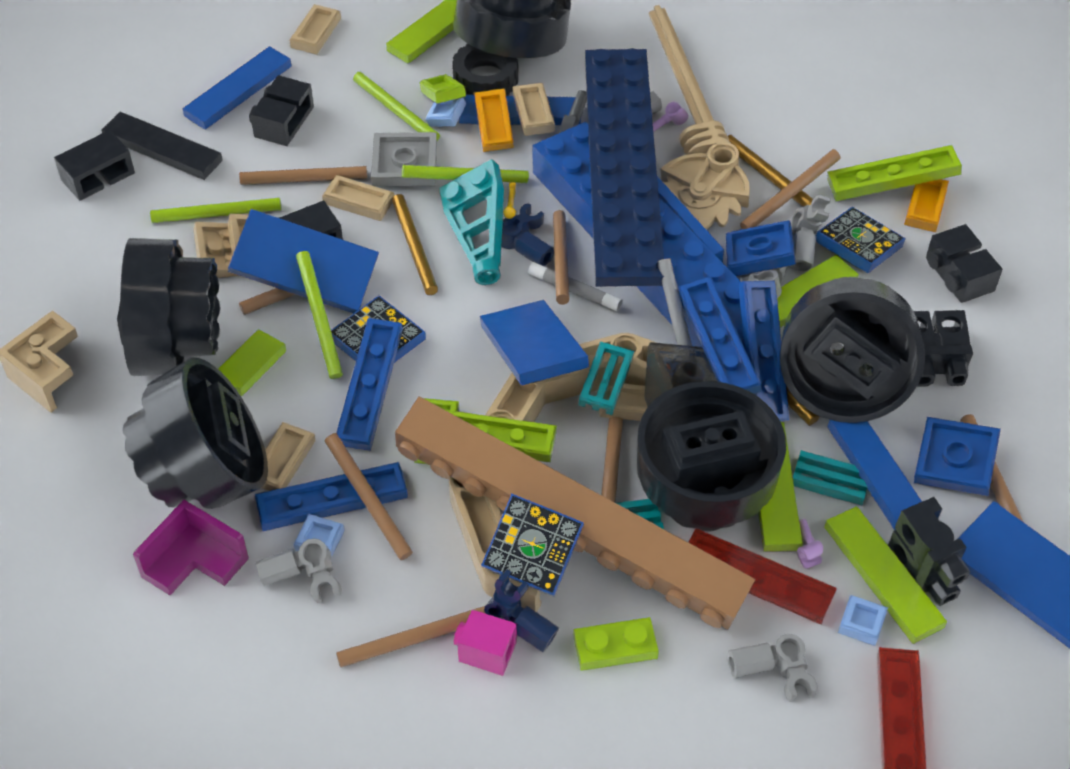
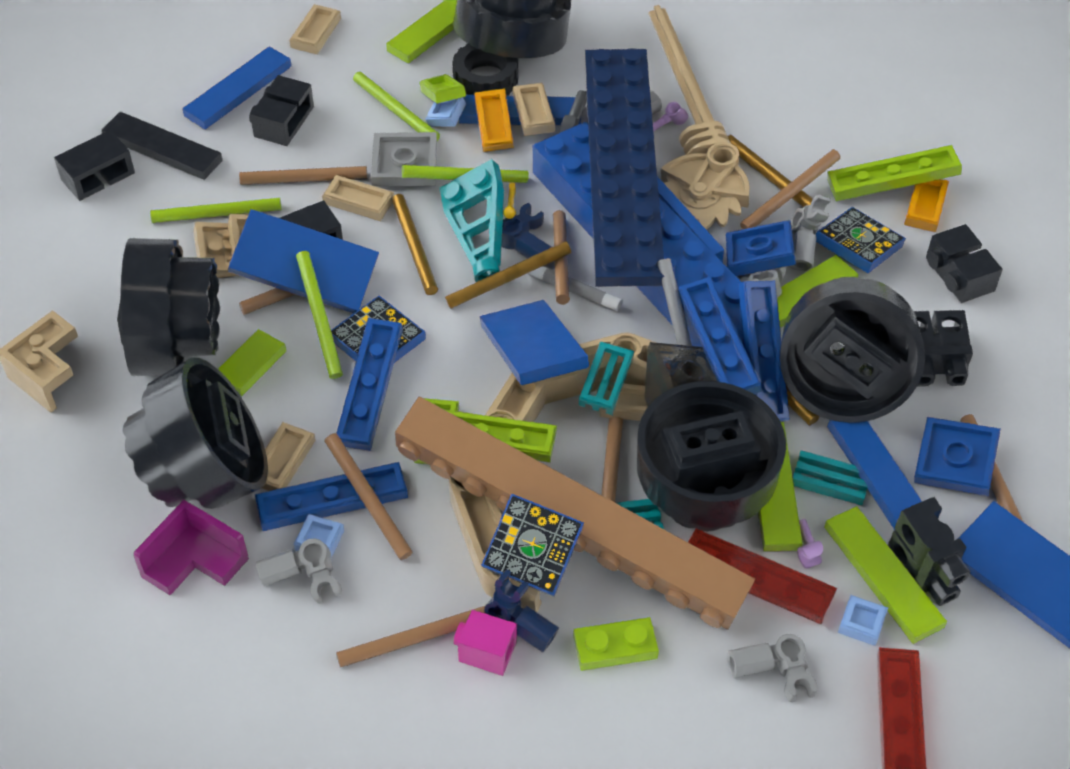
none -> pearl gold bar [445,241,572,309]

